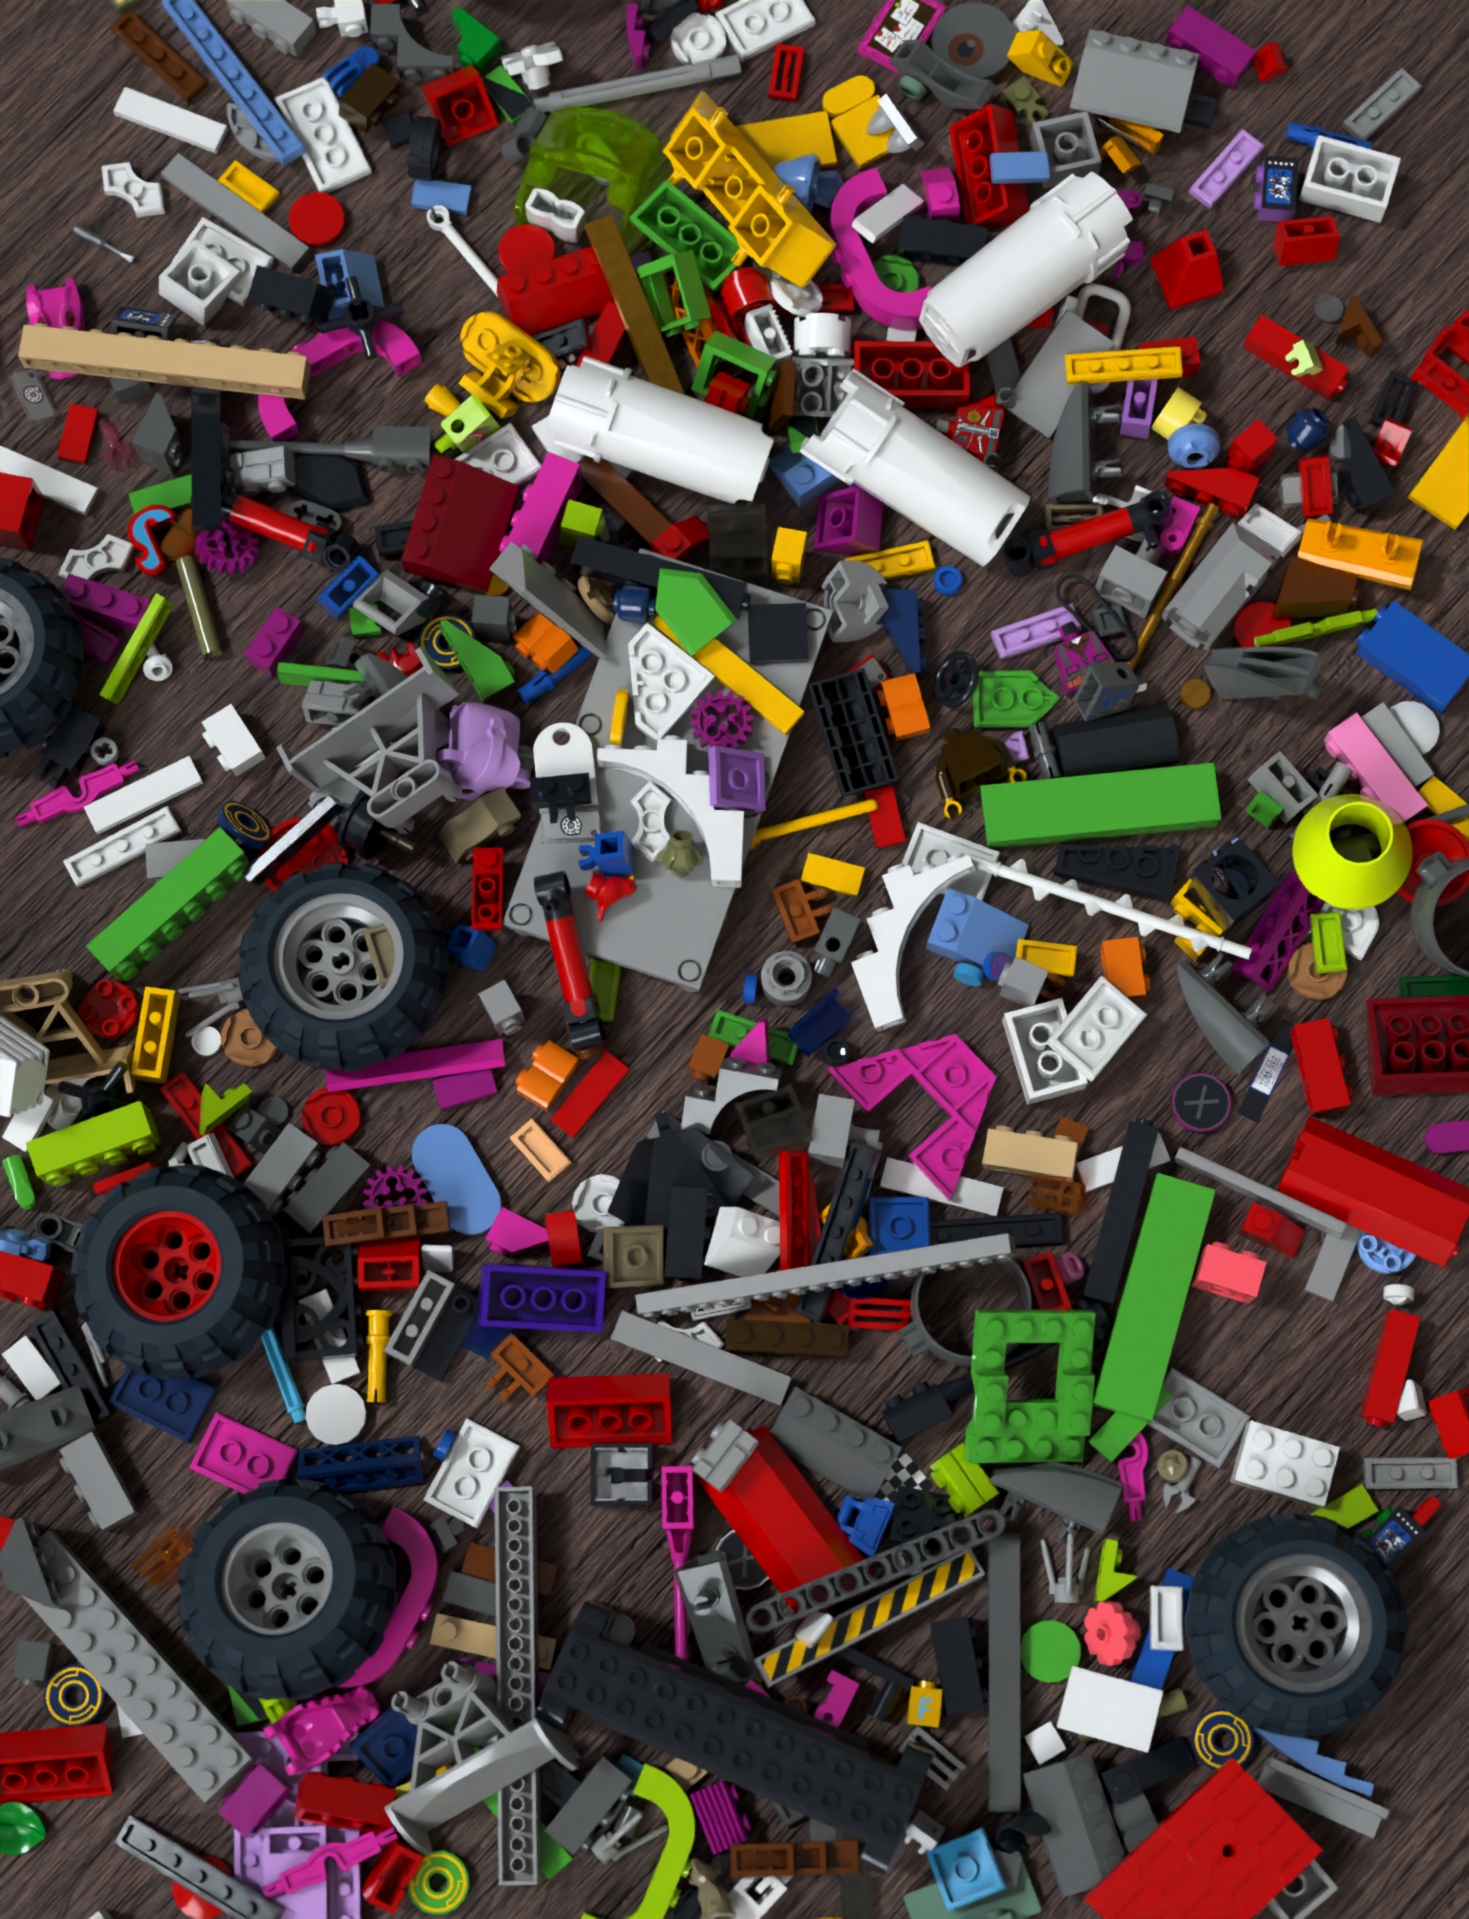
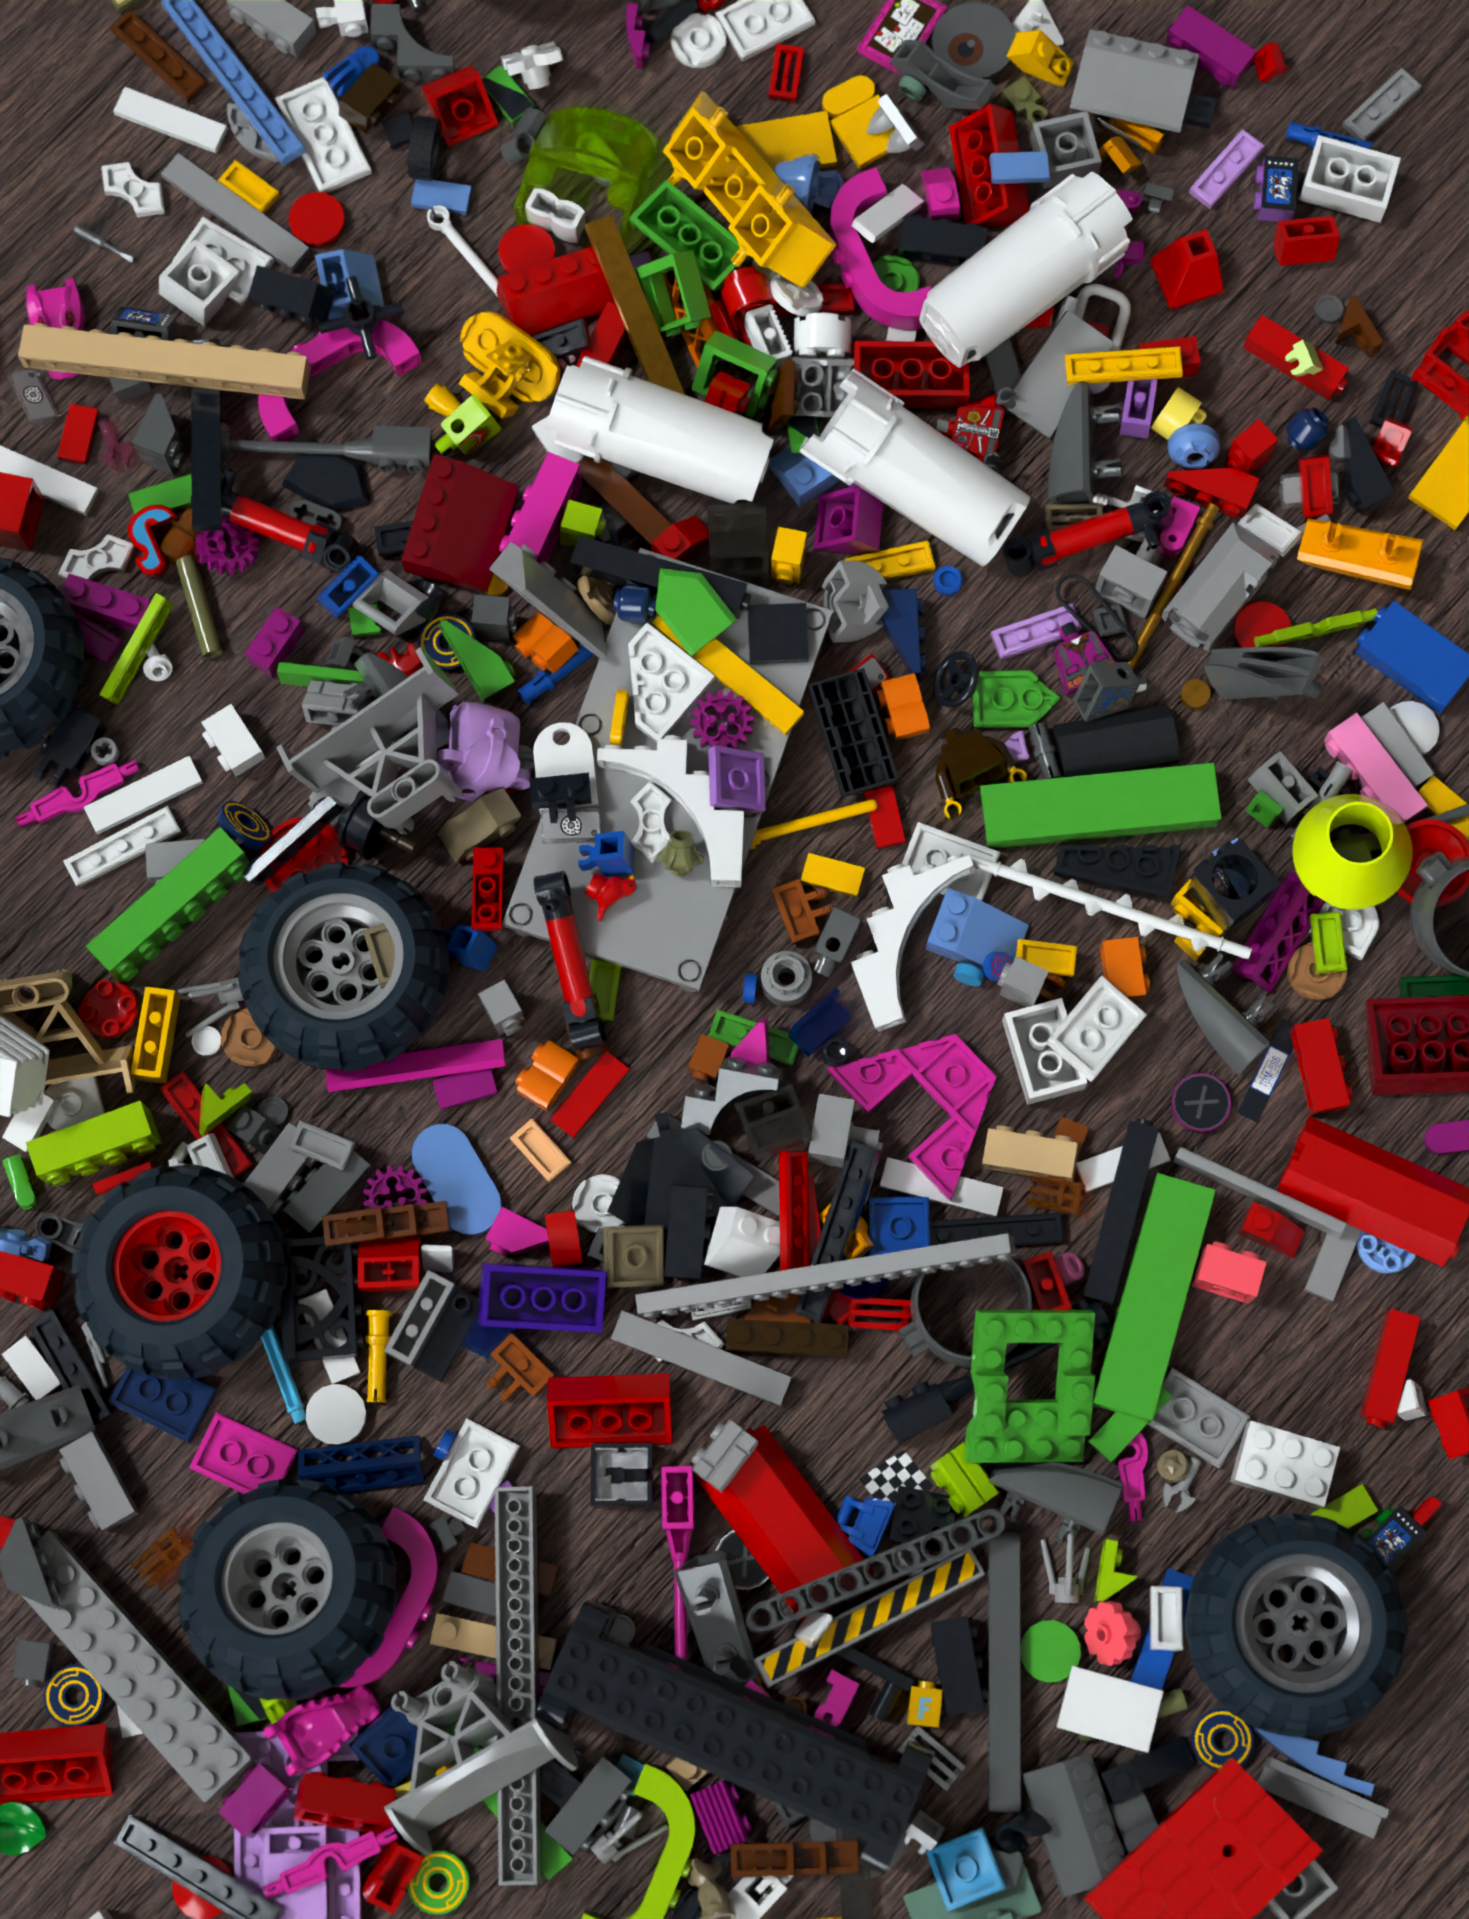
black bar [58,1061,138,1126] -> none
light grey brick [230,445,296,497] -> none
red tile [301,1087,362,1147] -> none
green arch [450,6,502,75] -> none
white tile [454,423,542,486] -> none
light grey piece [533,55,741,112] -> none
dark grey slope [770,1386,902,1500] -> none
white tile [1023,1721,1066,1765] -> none
reddish brown slope [1271,556,1360,619] -> none
light grey tile [1363,1457,1458,1490] -> none
white tile [1383,1284,1415,1306] -> none
none -> light grey tile [288,1121,356,1172]

